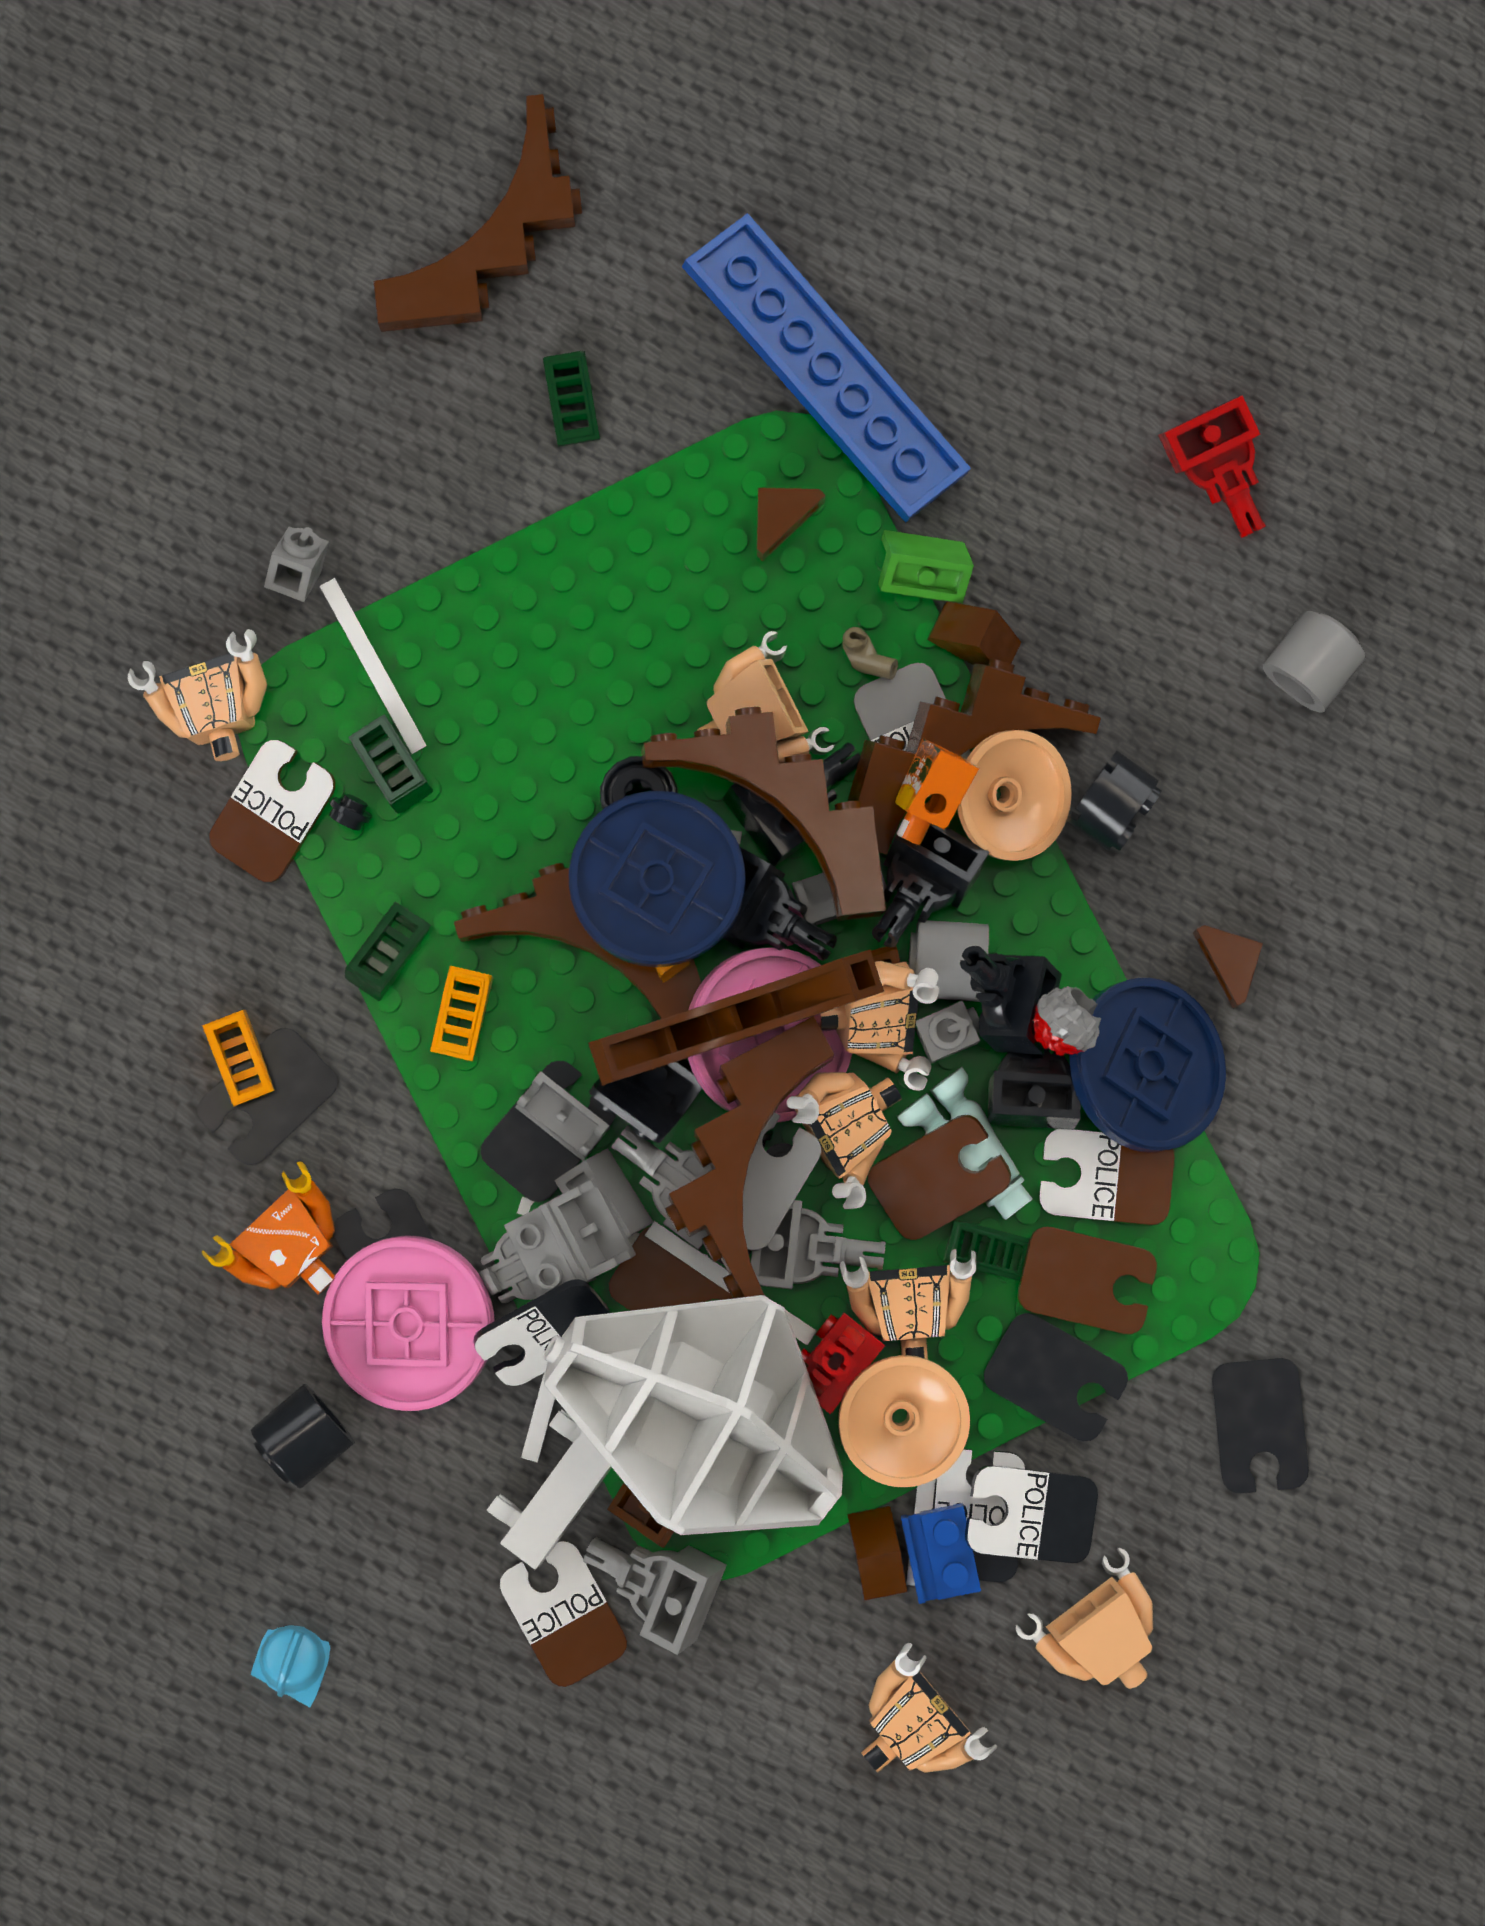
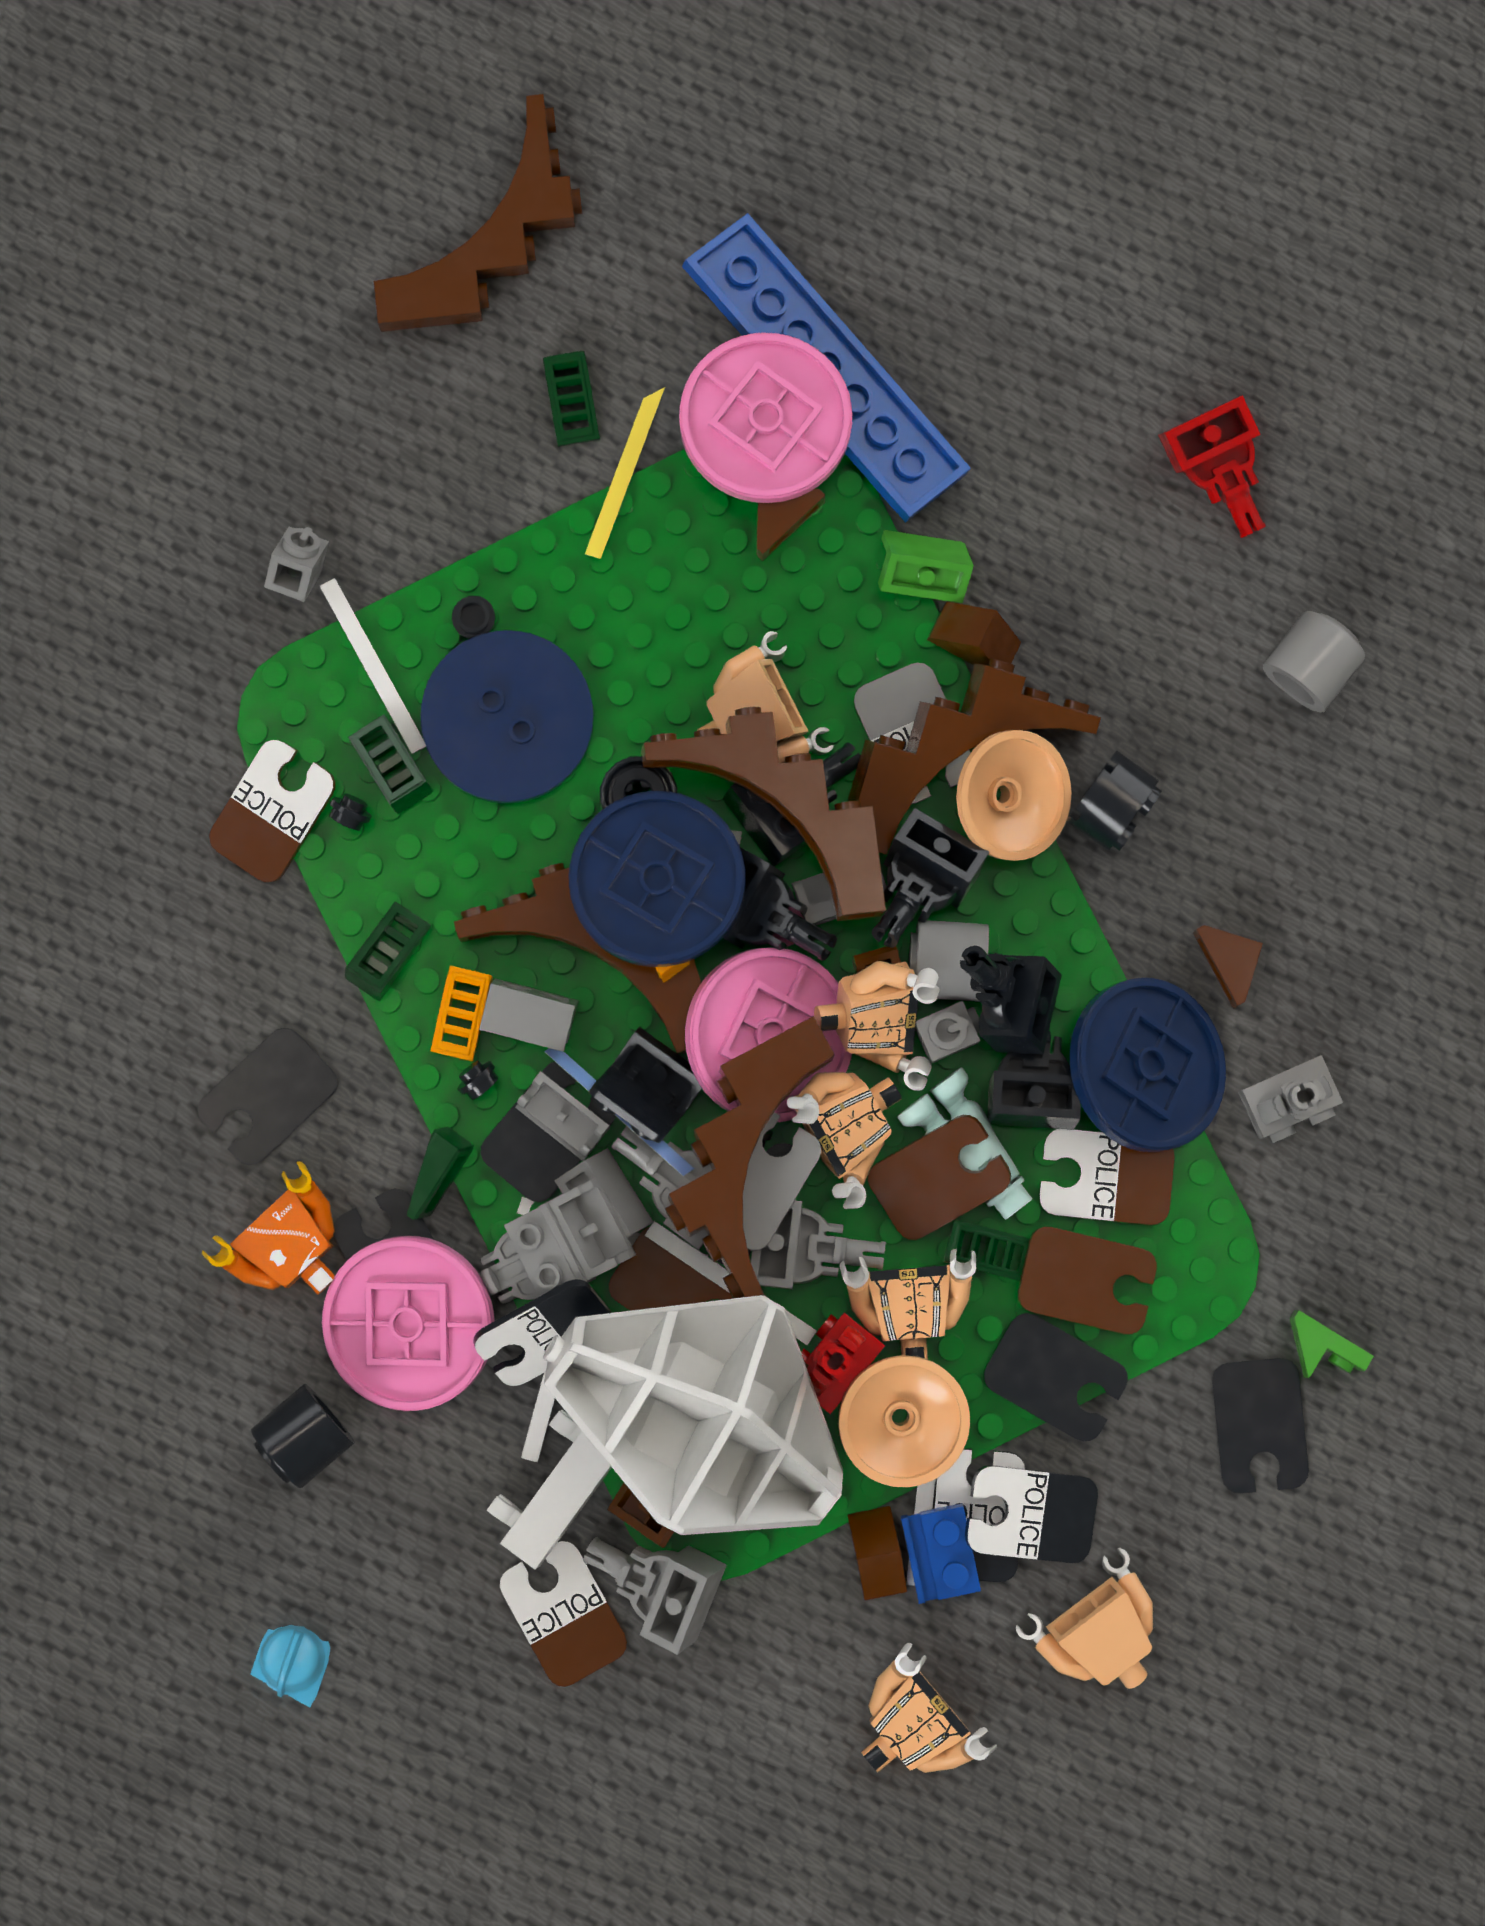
light nougat torso [128,629,267,761] -> none
light orange slope [202,1010,275,1107] -> none
reddish brown arch [588,950,884,1086] -> none
dark tan arm [843,627,898,680] -> none
orange torso [895,738,979,846] -> none
light grey piece [1033,986,1101,1056] -> none
none -> dark green slope [407,1127,474,1220]
none -> dark blue plate [421,630,594,803]
none -> black plate [452,596,495,639]
none -> black plate [457,1060,499,1100]
none -> light grey hinge [479,978,579,1052]
none -> light blue sticker [544,1048,695,1176]
none -> light yellow sticker [585,387,665,559]
none -> bright pink plate [679,333,852,503]
none -> light grey brick [1238,1055,1343,1143]
none -> bright green slope [1290,1310,1374,1378]

